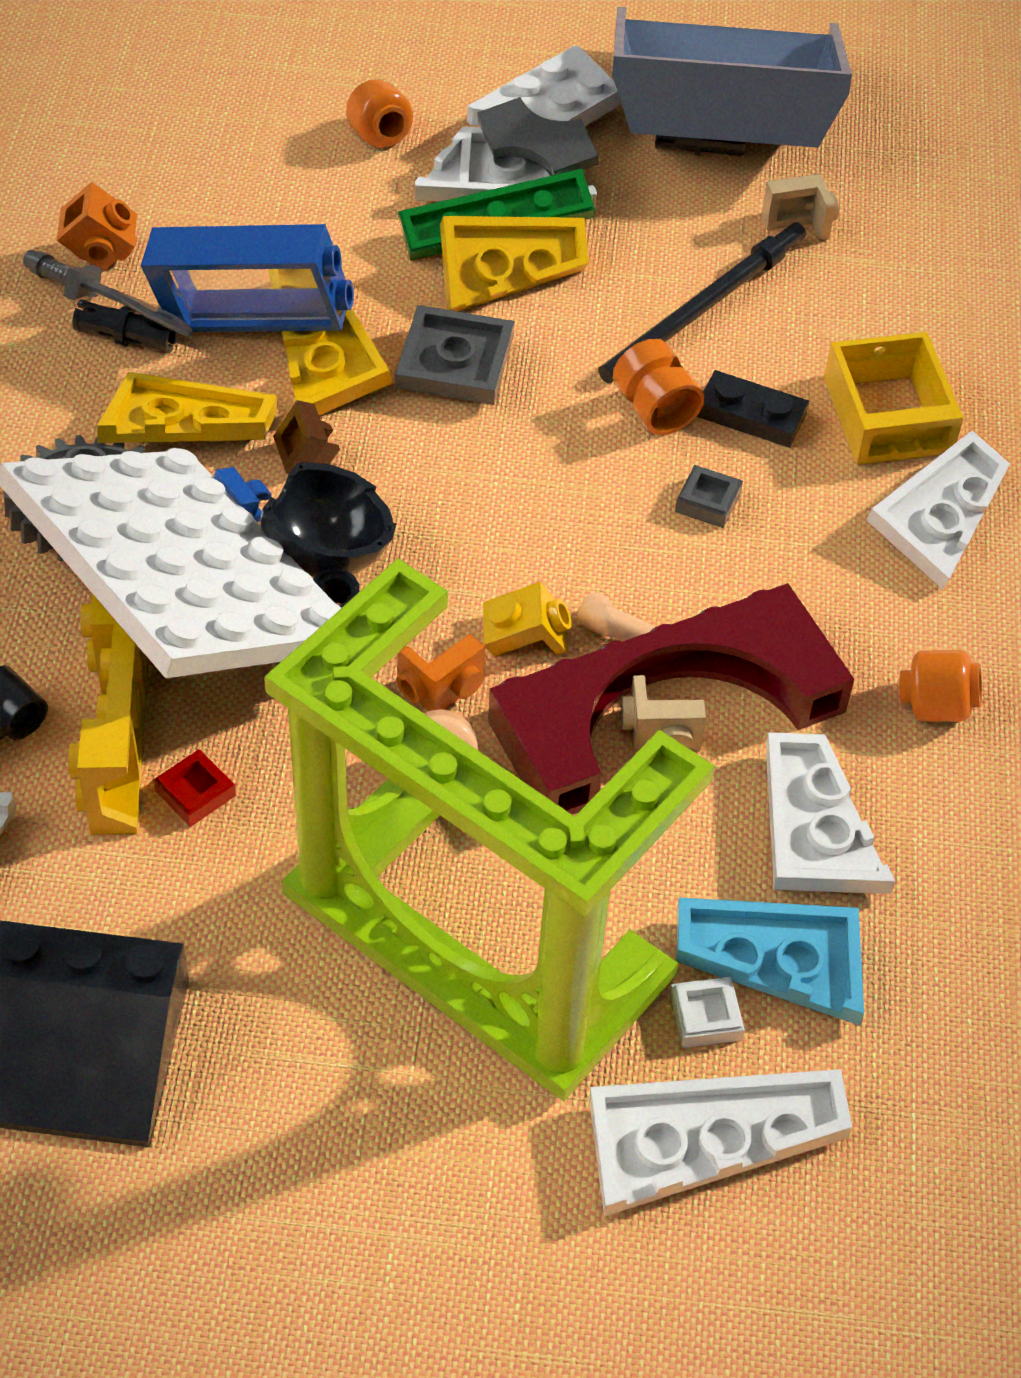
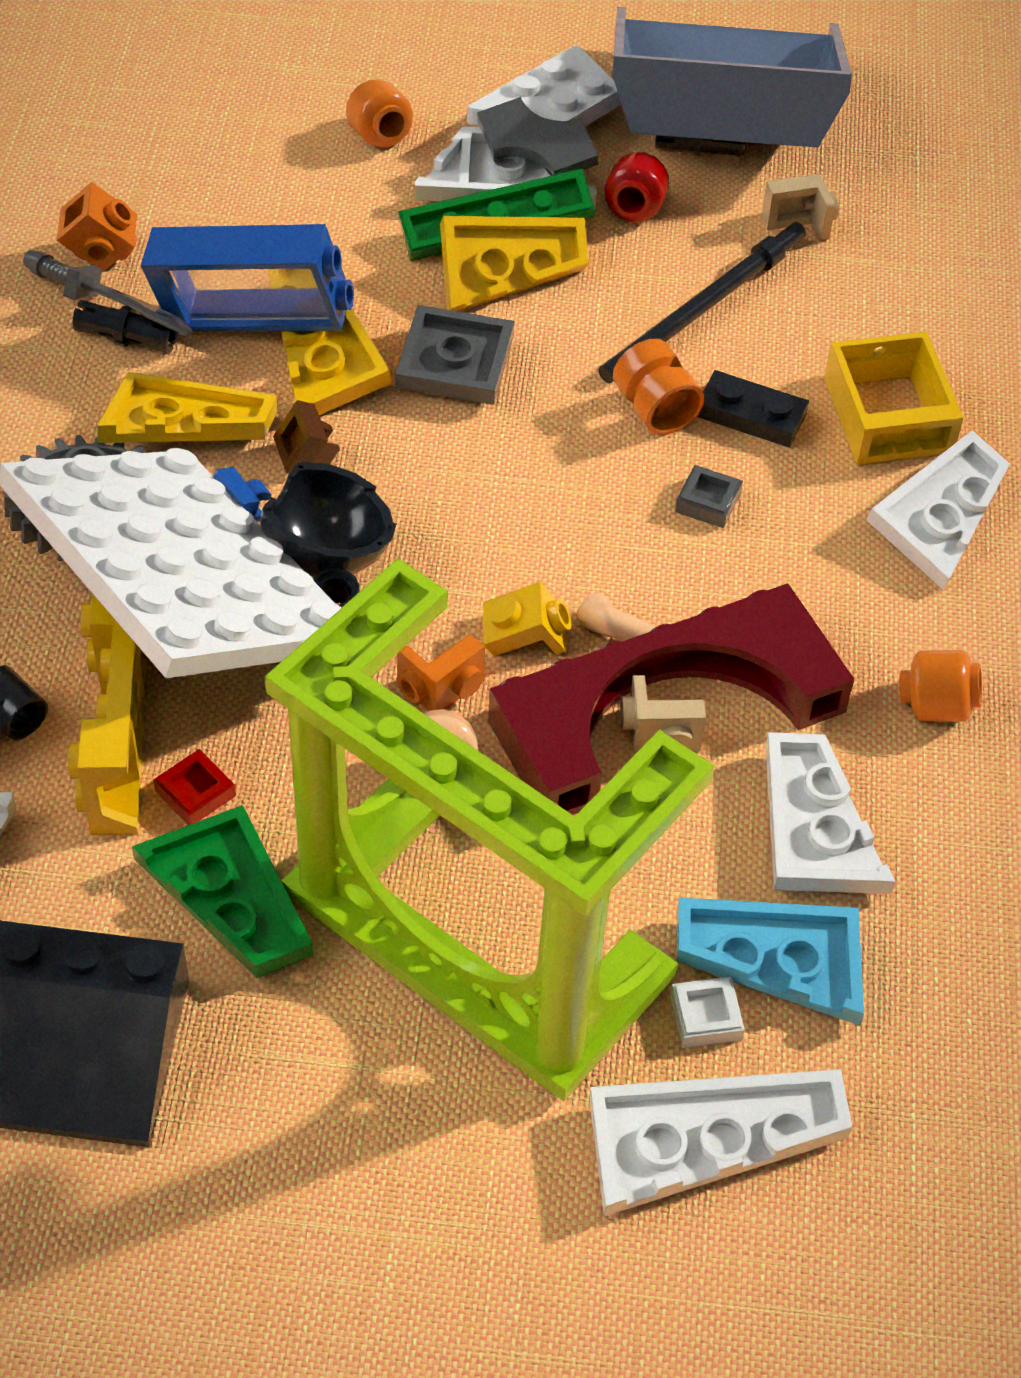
none -> green wing [132,805,313,978]
none -> red head [604,152,670,222]

